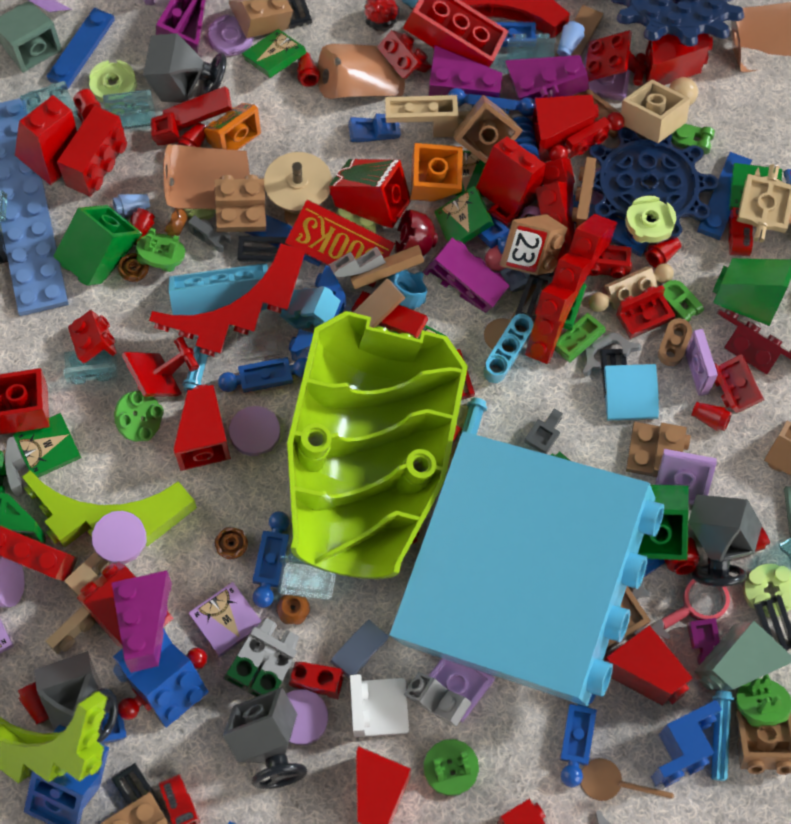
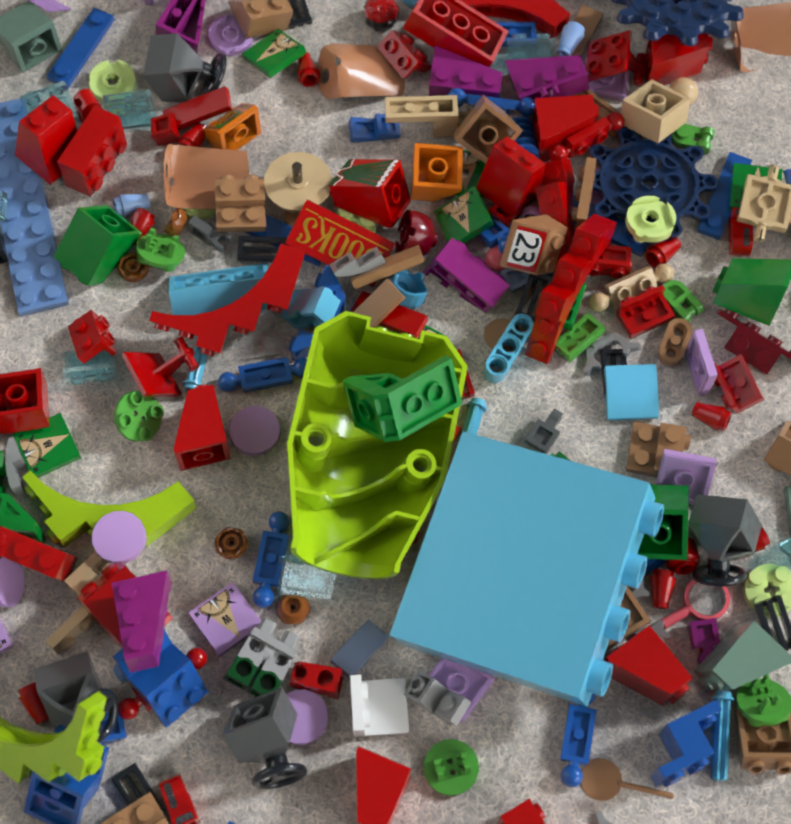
none -> green bracket [342,355,462,442]
none -> red cone [650,569,676,609]

